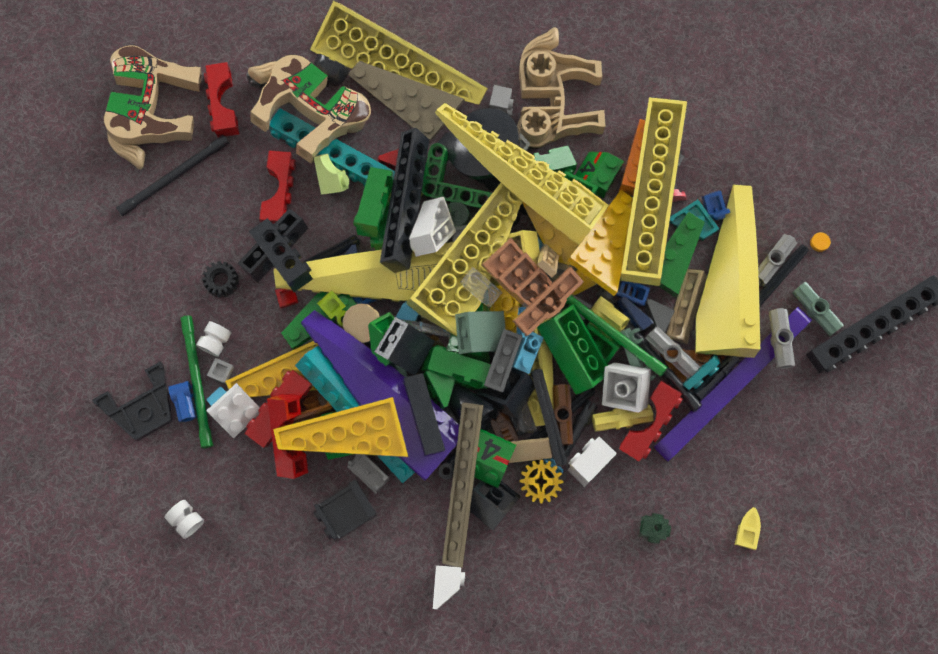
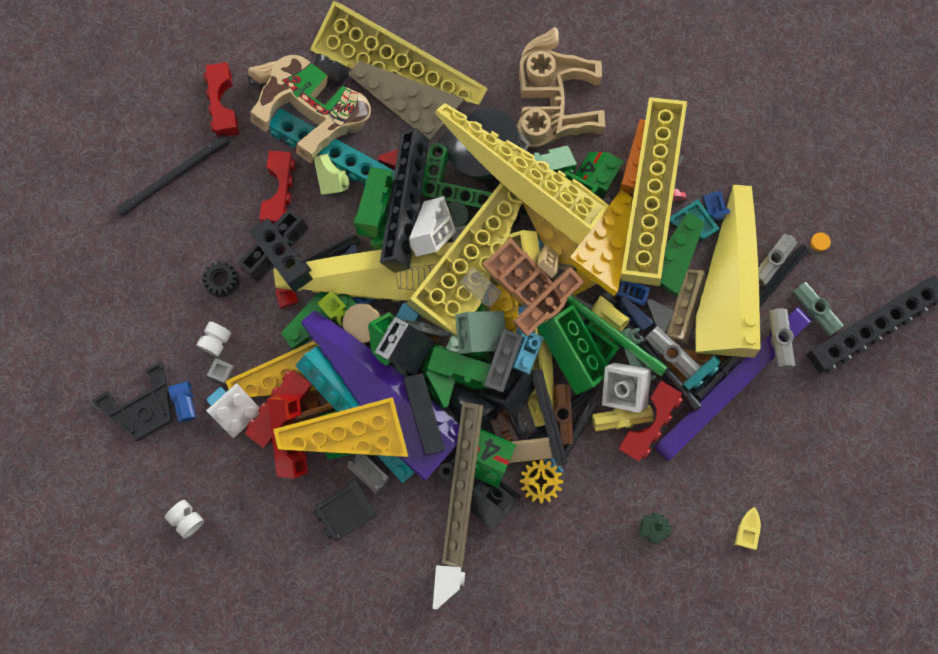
tan animal [104,46,202,170] -> none
green piece [180,315,213,449] -> none
light grey brick [489,85,514,117] -> none
white brick [567,437,617,487] -> none

